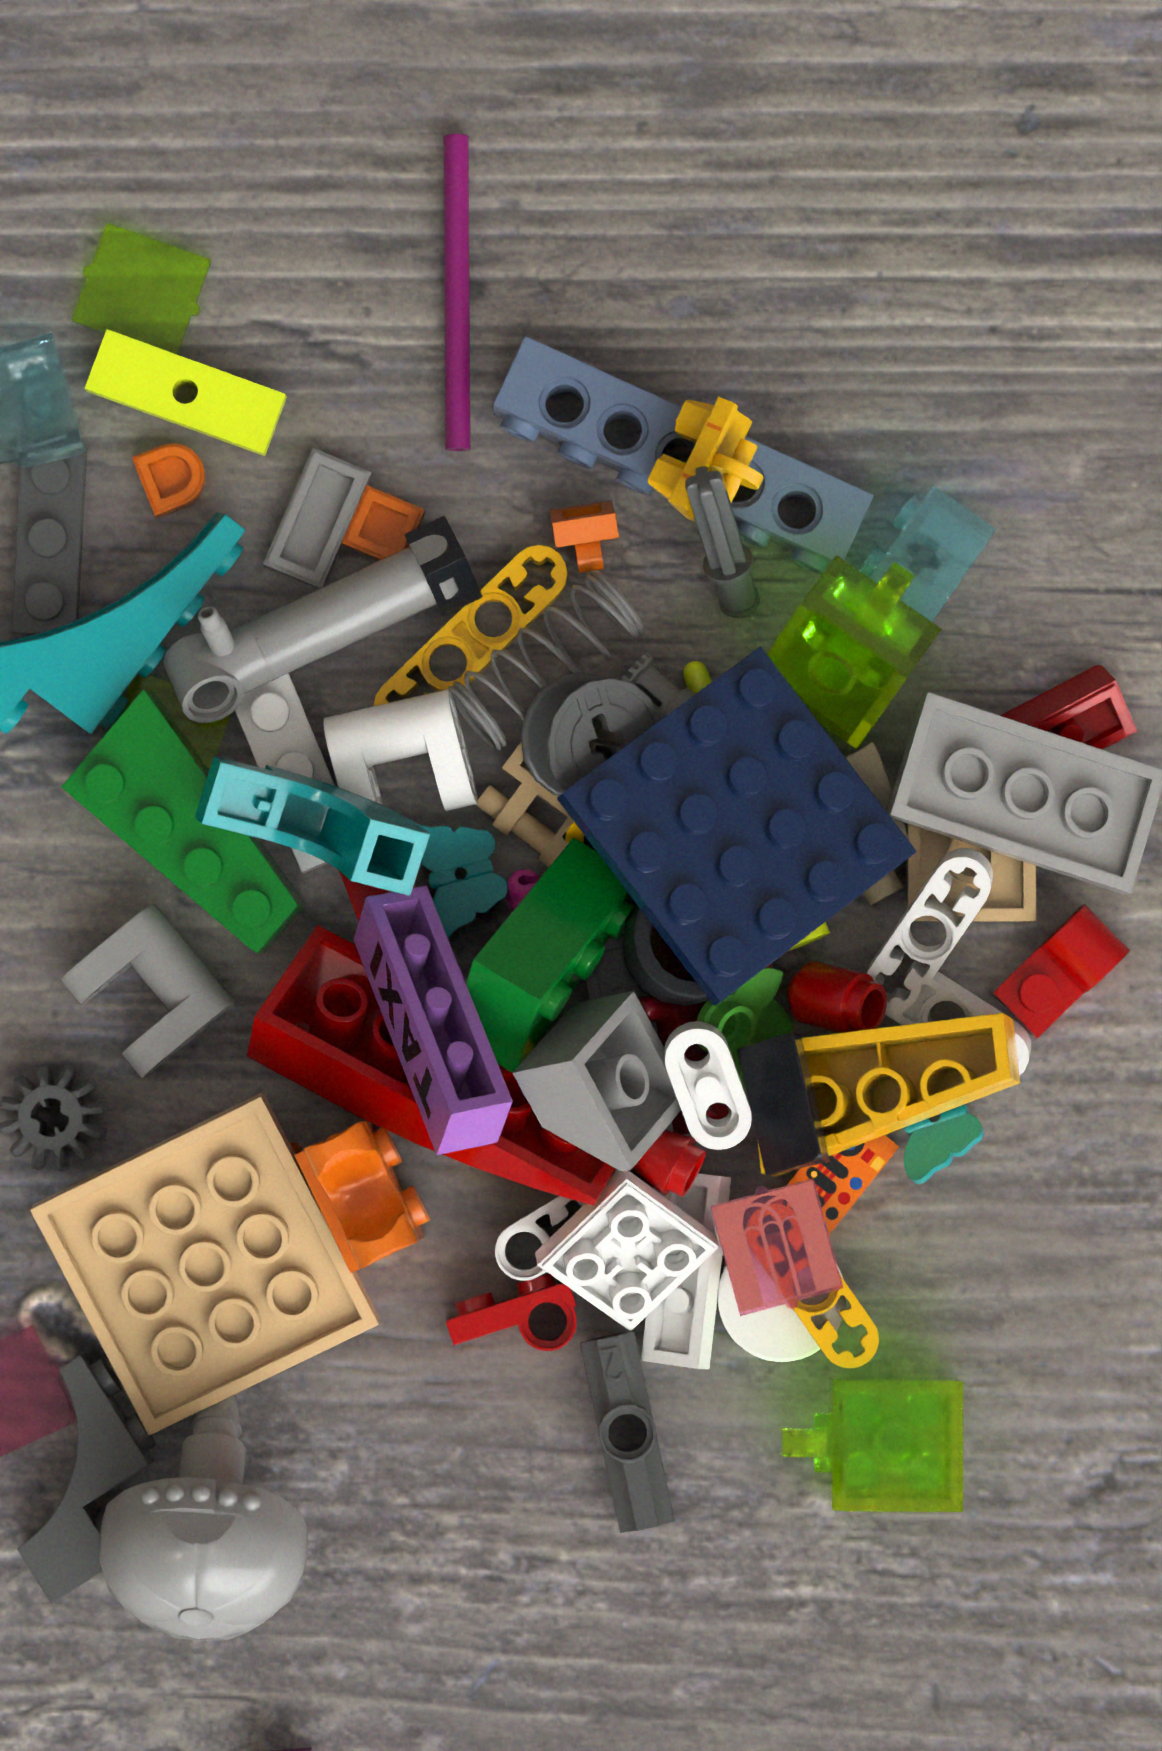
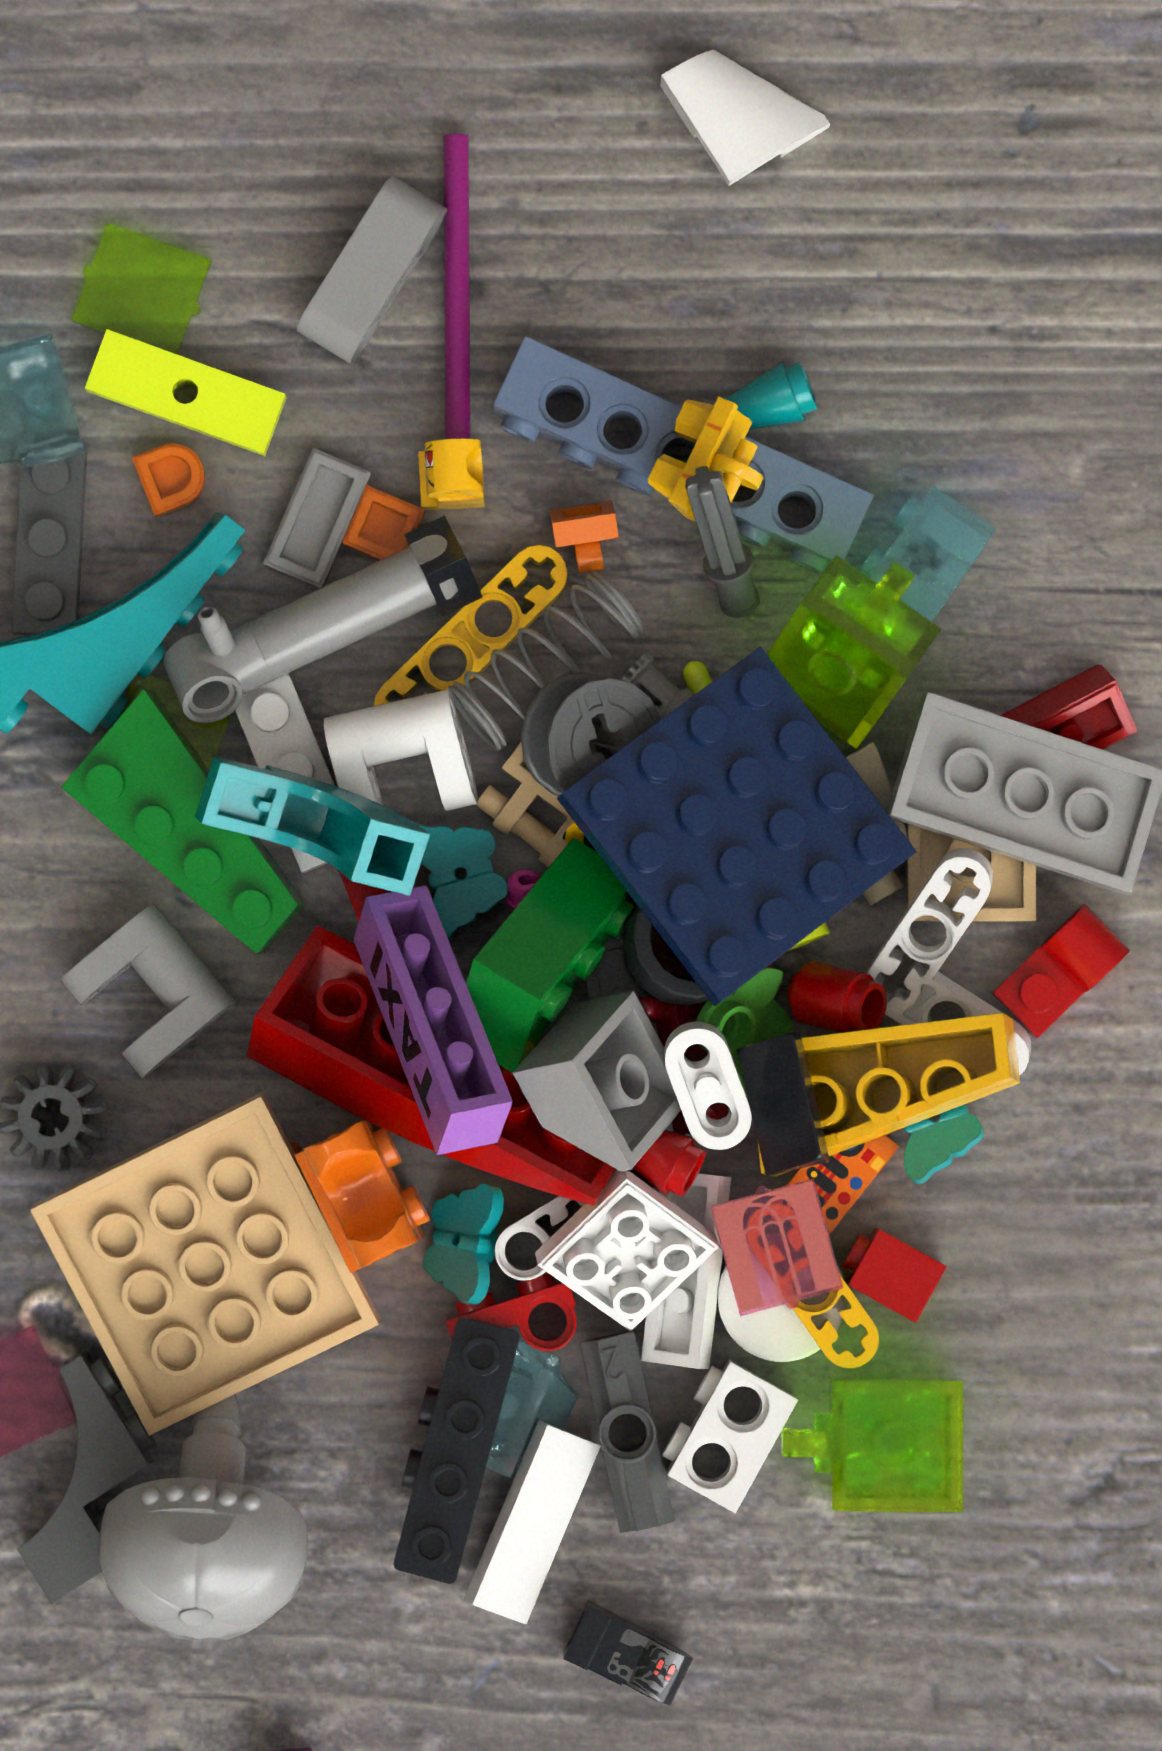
none -> light grey beam [297,175,447,364]
none -> black bracket [393,1317,520,1584]
none -> yellow leg [418,439,485,510]
none -> teal animal [423,1183,504,1305]
none -> white tile [464,1420,601,1624]
none -> clear light blue slope [486,1340,578,1478]
none -> black leg [563,1600,693,1705]
none -> white slope [660,49,830,186]
none -> white brick [662,1359,798,1514]
none -> teal cone [724,361,818,430]
none -> red brick [841,1228,947,1323]

